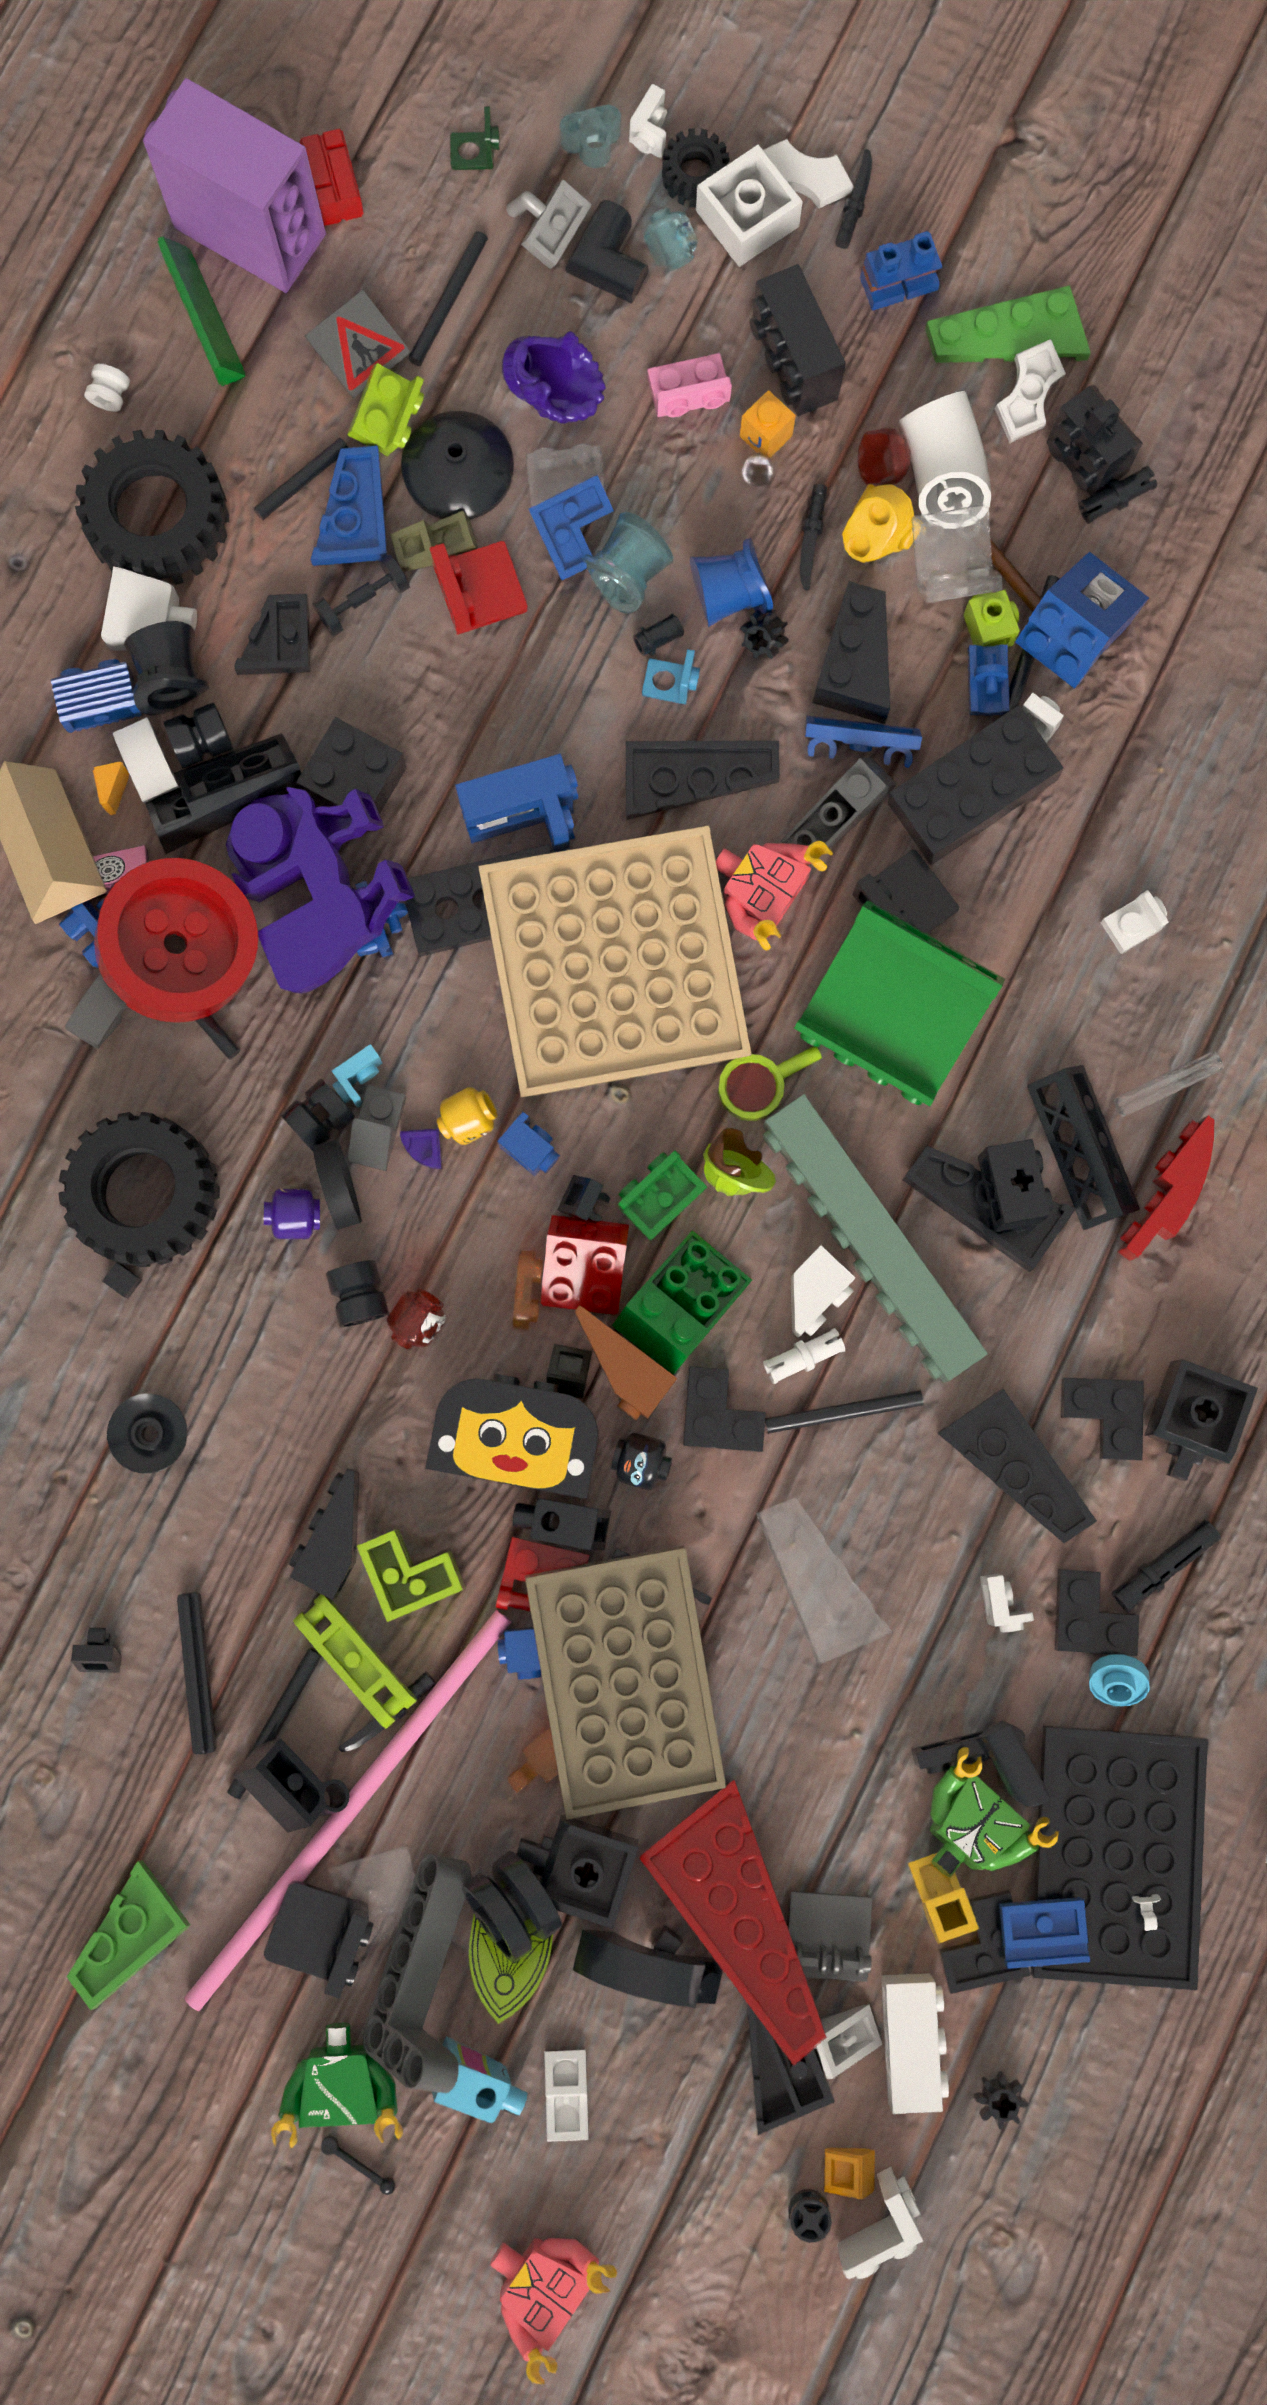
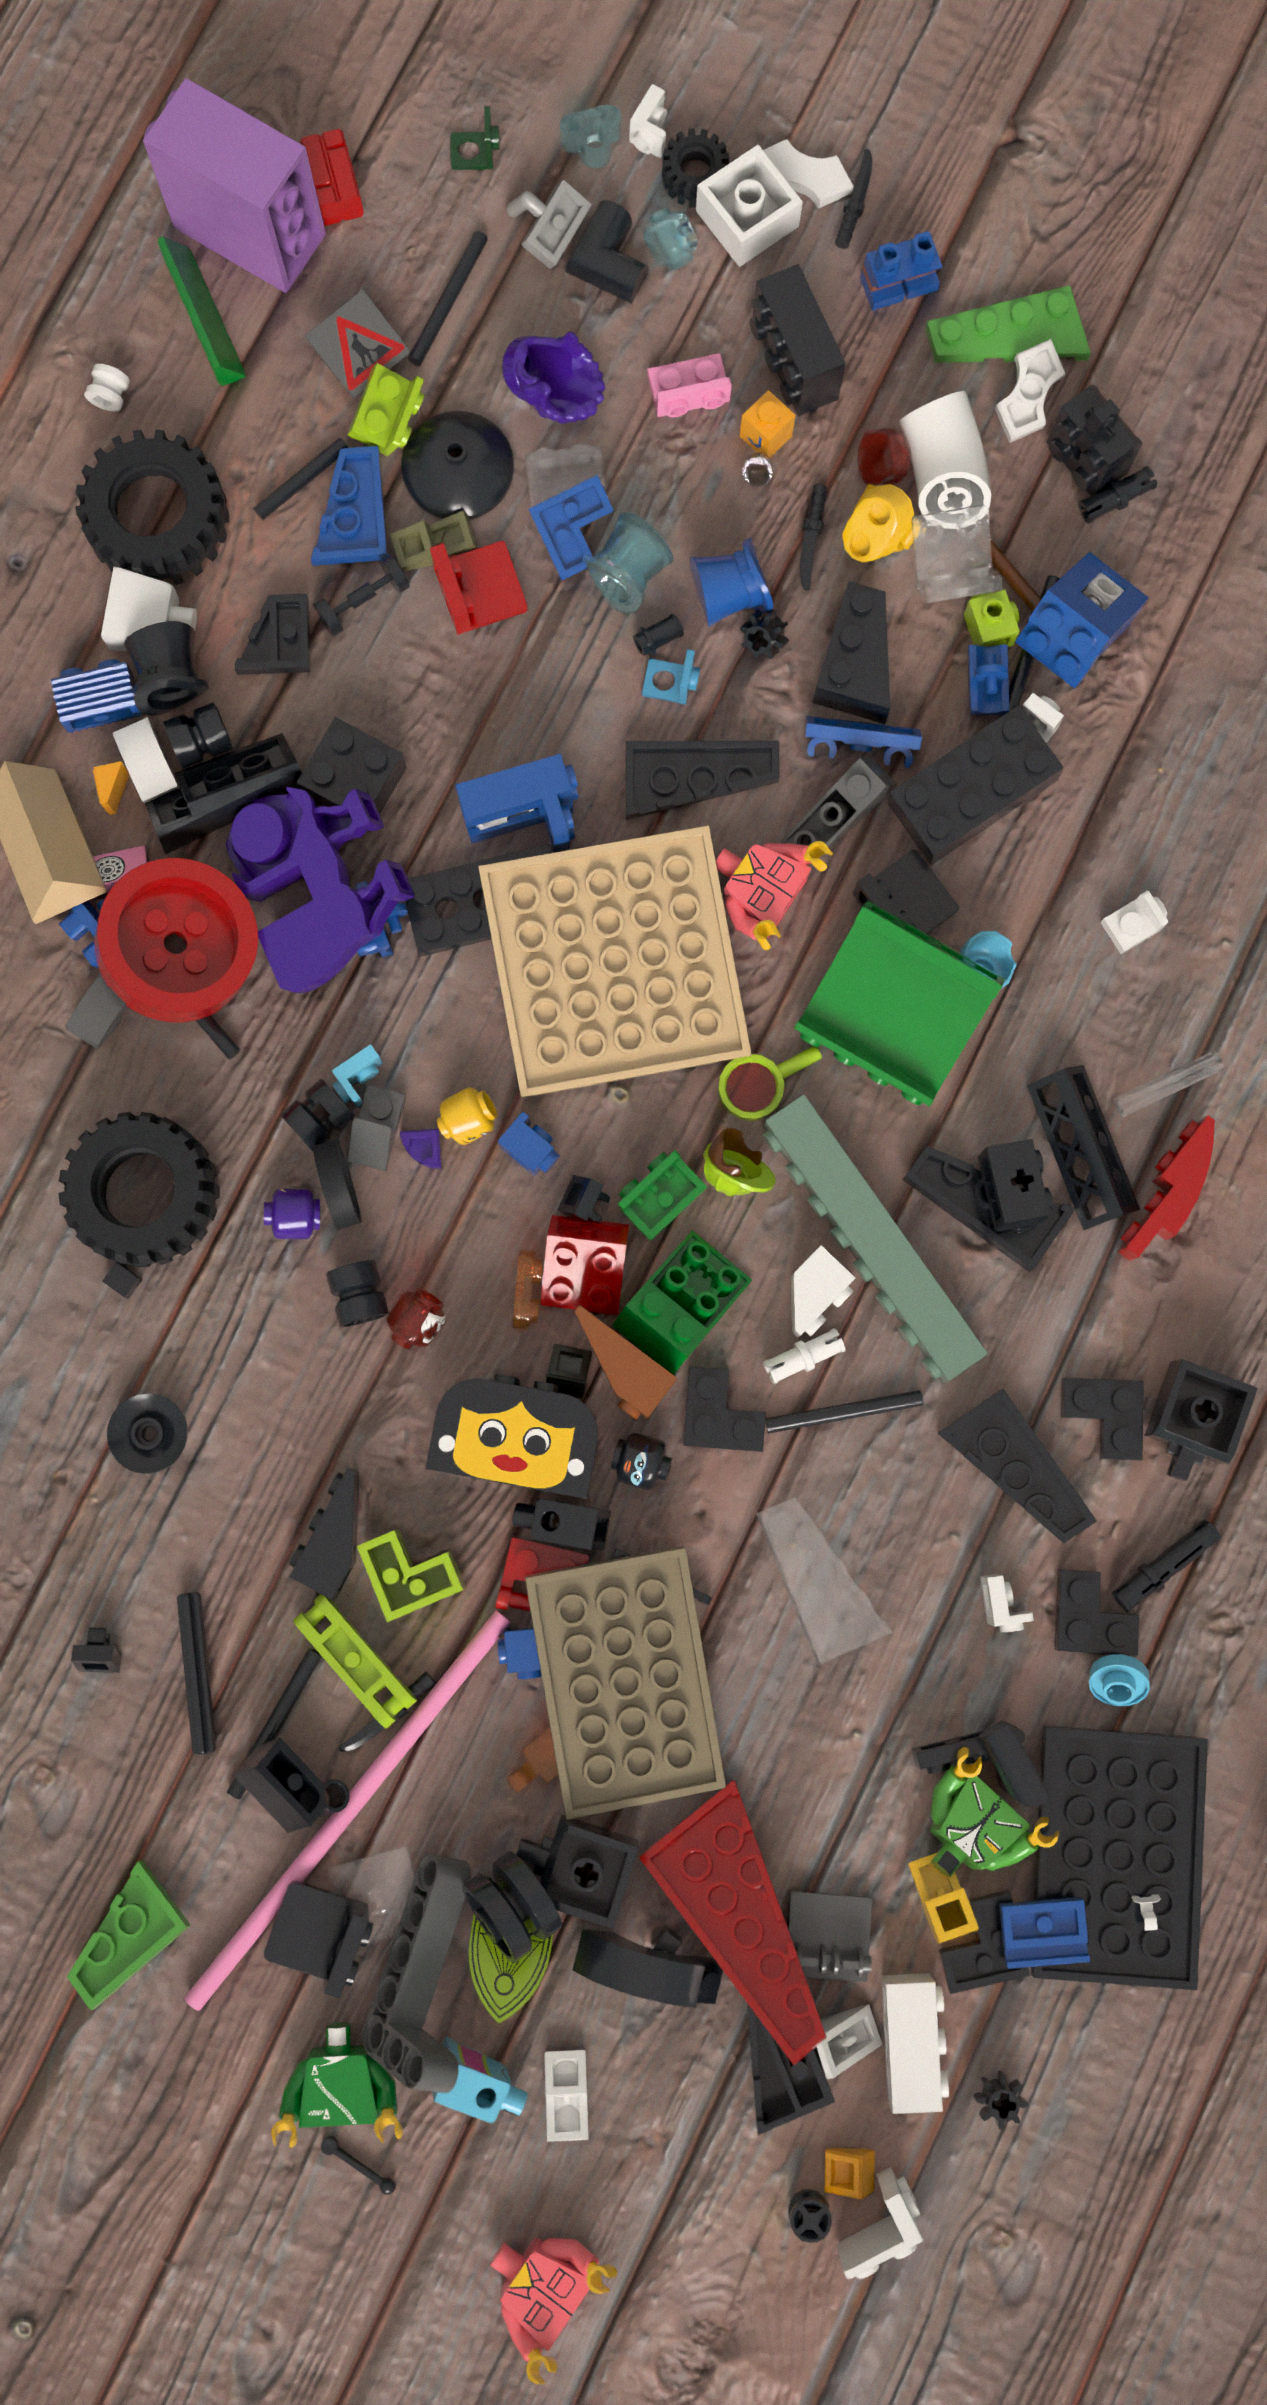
none -> medium azure hair [959,931,1017,989]

